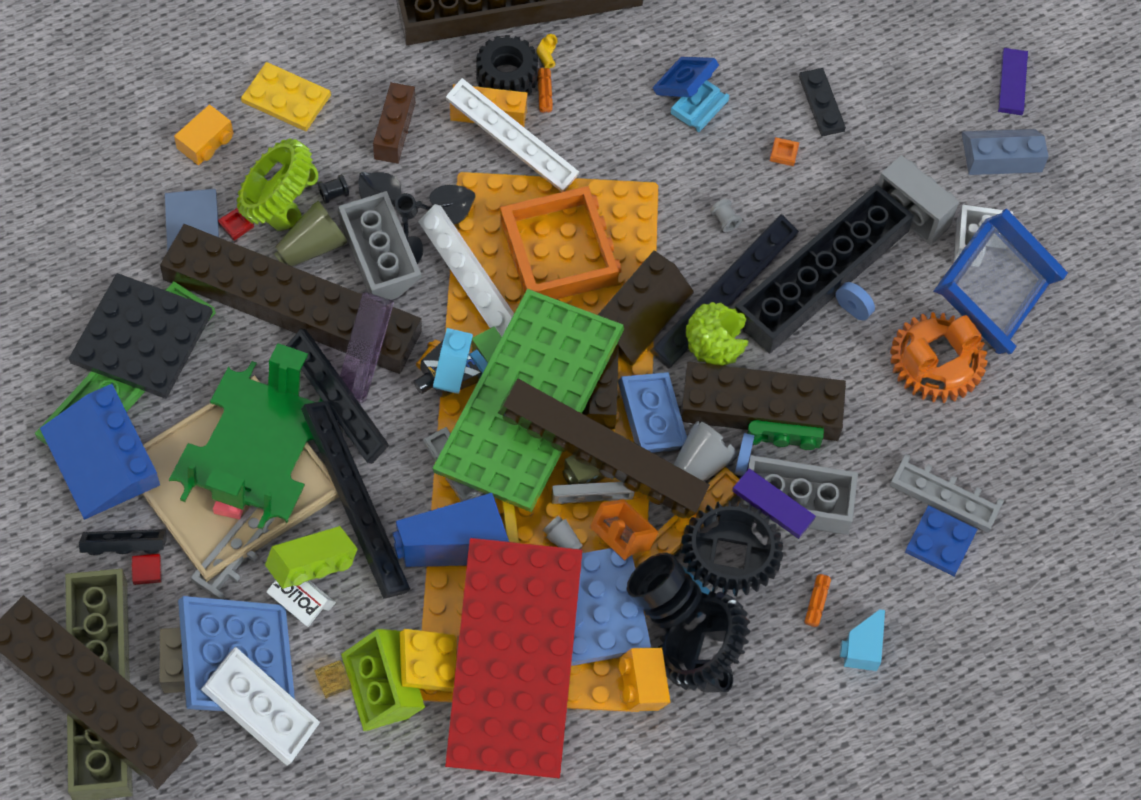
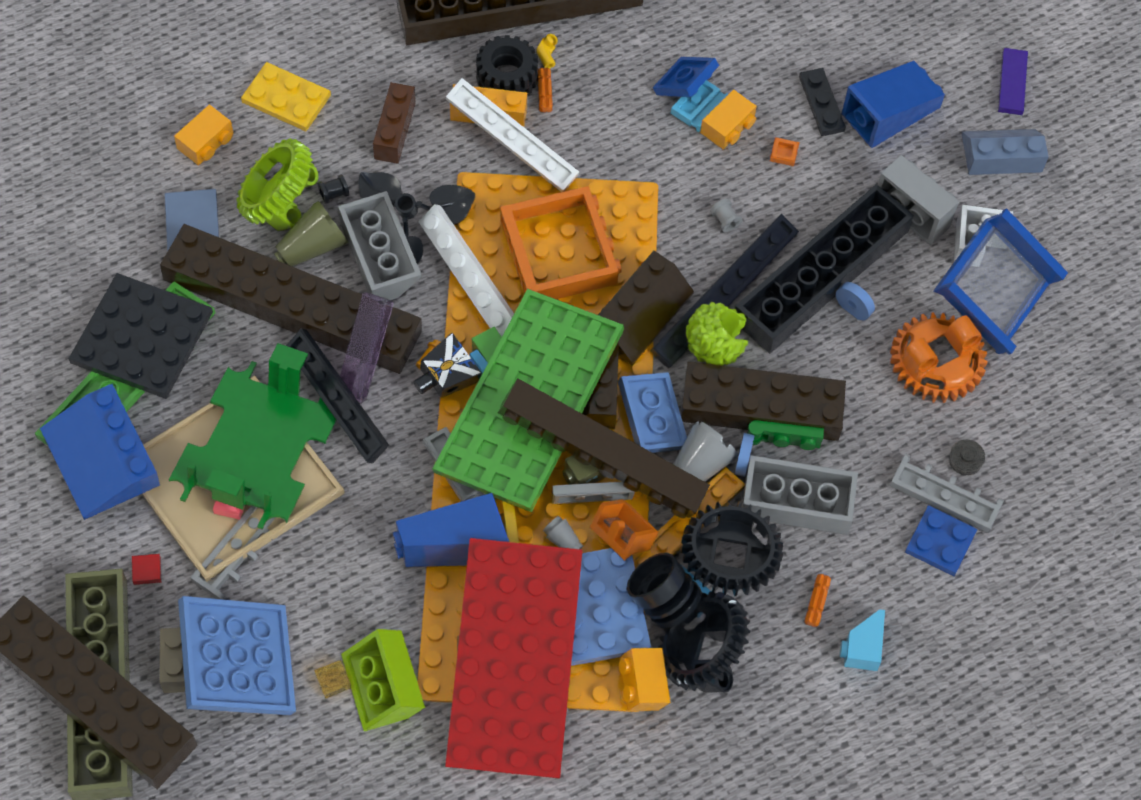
black plate [79,529,167,555] -> none
white tile [200,647,320,766] -> none
red tile [218,208,254,241] -> none
lime brick [265,526,358,589] -> none
white panel [267,580,336,627] -> none
black tile [301,400,410,599] -> none
yellow plate [400,629,457,692] -> none
medium azure slope [433,328,473,394] -> none
dark purple tile [732,468,816,539] -> none
none -> light orange brick [700,89,757,149]
none -> blue slope [841,61,945,148]
none -> clear smoke wheel [949,439,985,475]

